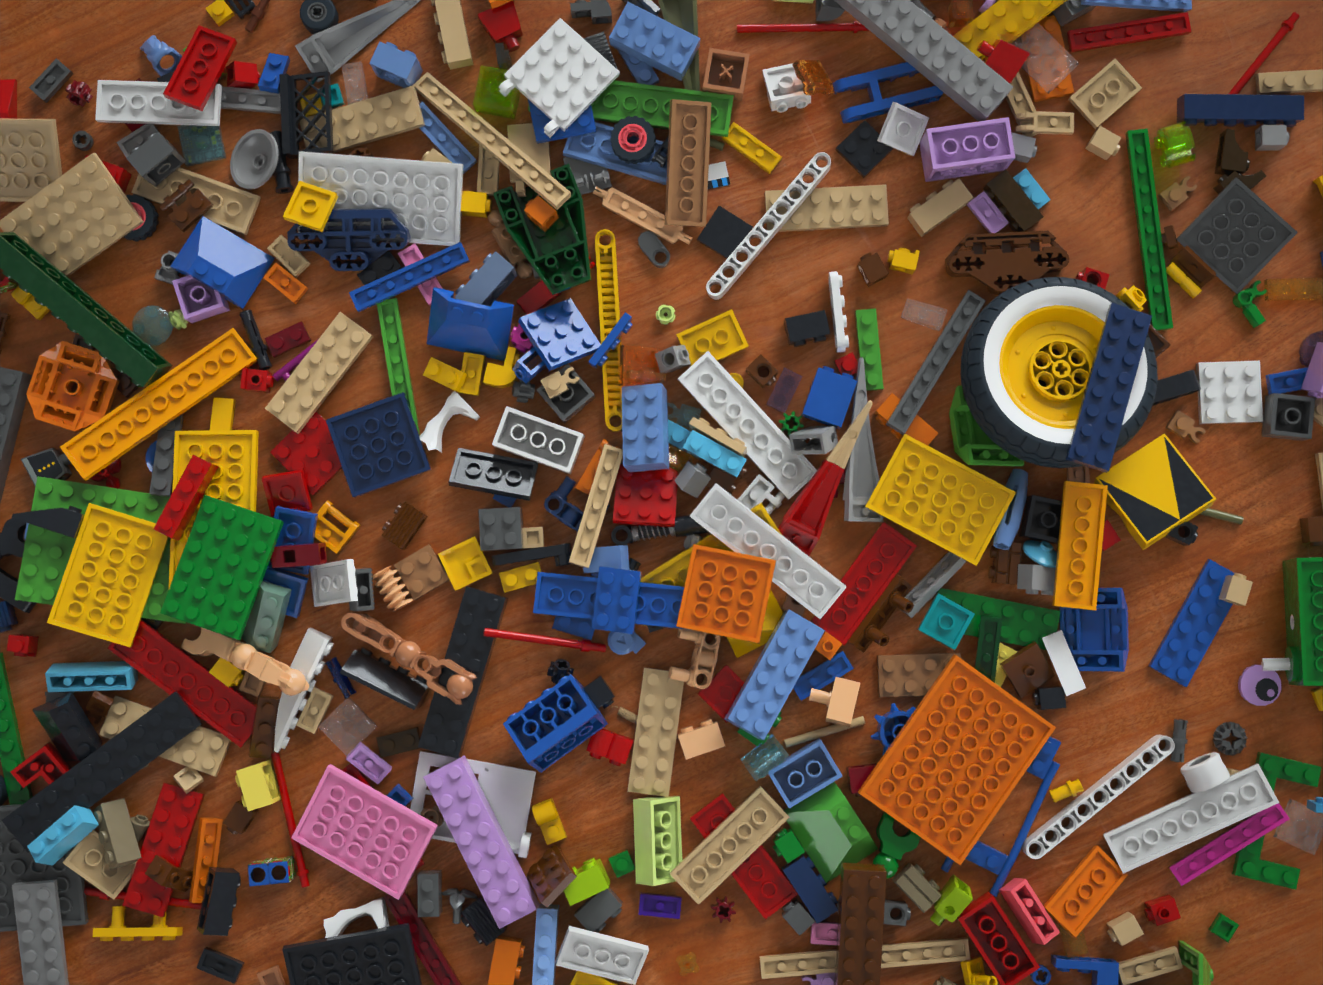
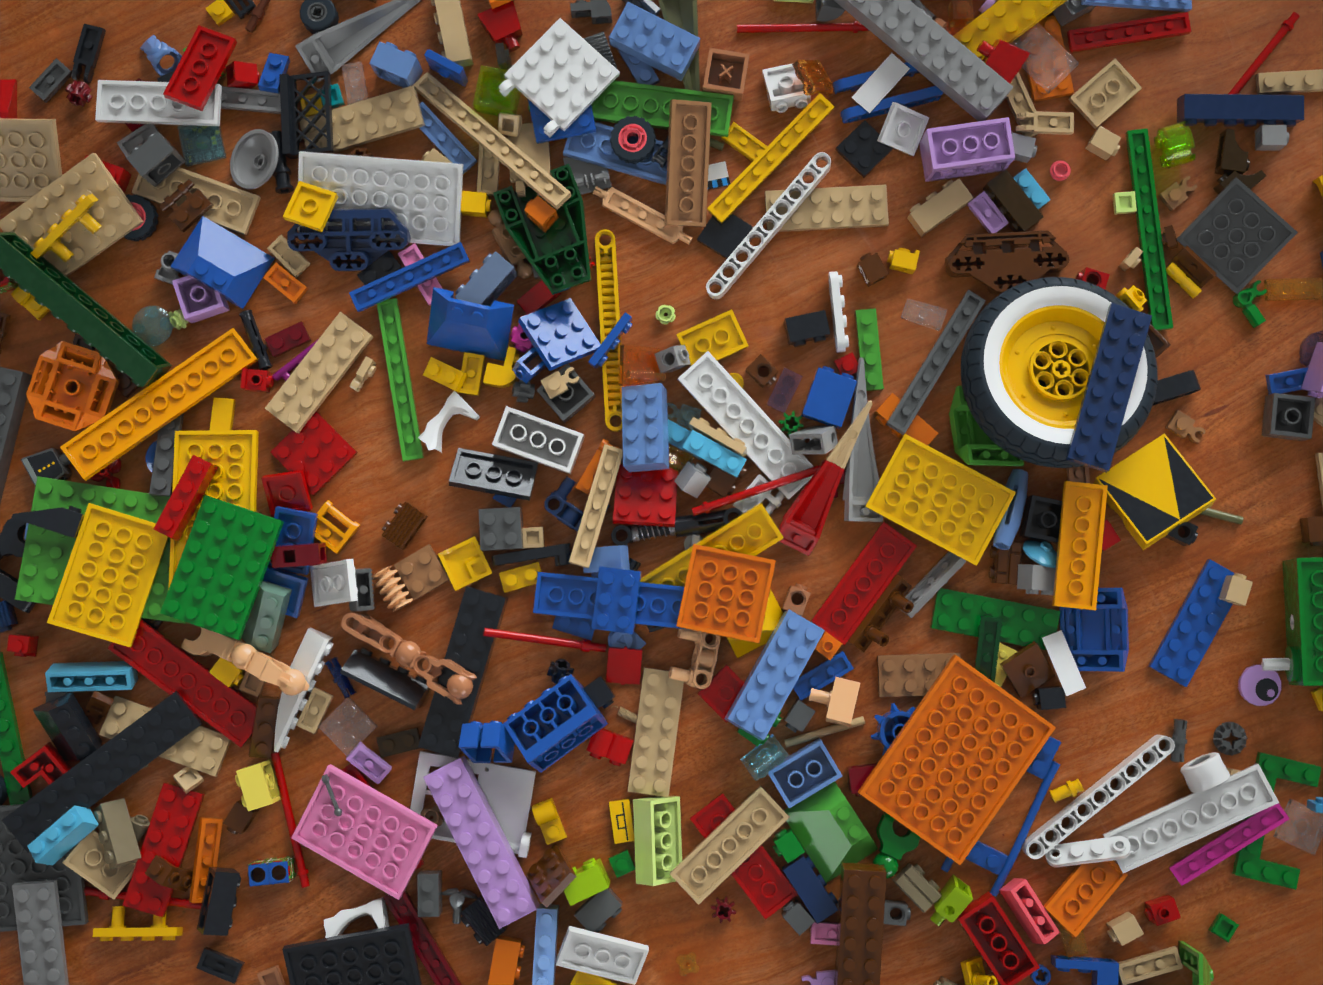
dark grey bush [72,131,94,151] -> none
dark blue plate [326,392,432,498] -> none
blue plate [387,784,413,807] -> none
dark grey piece [638,231,670,268] -> none
dark purple plate [638,892,682,919] -> none
light nougat brick [678,719,725,760] -> none
white plate [690,483,847,619] -> none
tan plate [759,937,970,979] -> none
teal plate [917,593,975,650] -> none
white plate [1196,361,1263,424] -> none
none -> yellow plate [31,194,102,262]
none -> black hinge [71,23,106,83]
none -> dark grey hinge [322,774,342,816]
none -> tan plate [349,356,377,392]
none -> blue plate [424,49,468,87]
none -> blue piece [459,721,515,763]
none -> tan brick [498,112,522,137]
none -> red piece [606,646,643,685]
none -> yellow tile [609,799,634,844]
none -> red bar [691,465,820,516]
none -> yellow plate [707,93,835,224]
none -> dark grey brick [784,699,816,733]
none -> white sticker [852,53,910,113]
none -> white plate [1045,836,1131,867]
none -> coral plate [1050,160,1071,181]
none -> yellowish green plate [1113,191,1137,215]
none -> tan plate [1119,247,1143,271]

